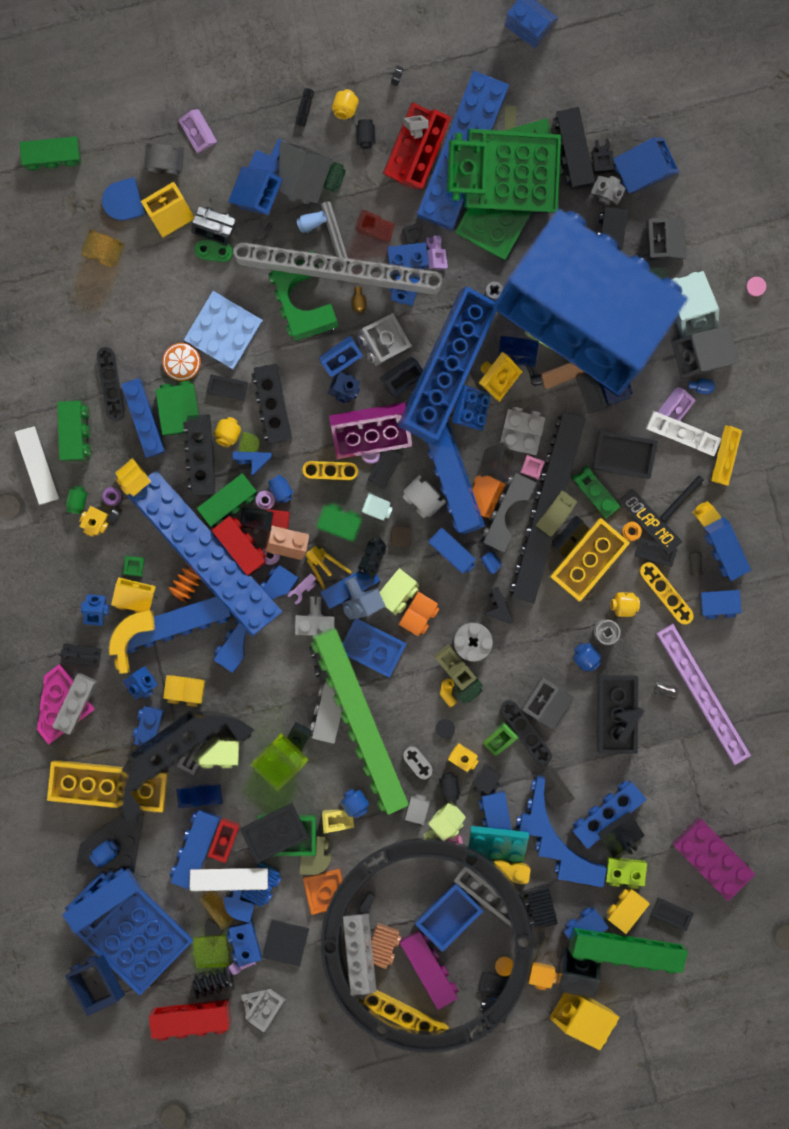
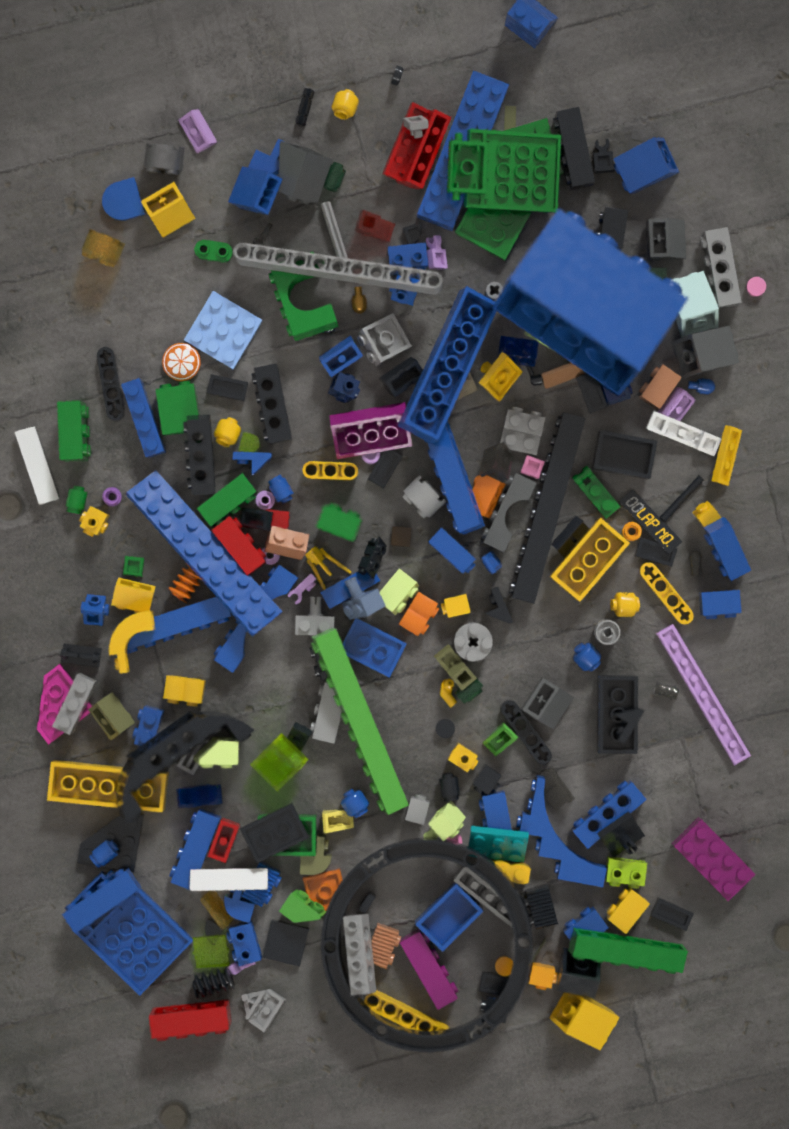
green brick [19,136,82,171] -> none
dark blue window [65,955,125,1016] -> none
black tile [107,507,123,527] -> none
yellow brick [115,458,151,497] -> none
blue brick [123,666,158,700] -> none
brick [191,207,236,246] -> none
light blue cone [297,211,327,233] -> none
black brick [356,119,376,149] -> none
light aqua slope [362,494,393,521] -> none
light grey beam [403,746,433,779] -> none
blue tile [452,385,491,431] -> none
olive brick [536,490,577,537] -> none
light grey brick [591,176,626,206] -> none
none -> olive brick [88,692,135,740]
none -> bright green slope [279,889,326,923]
none -> yellow brick [441,594,471,618]
none -> nougat brick [639,364,682,410]
none -> light grey brick [700,227,742,309]

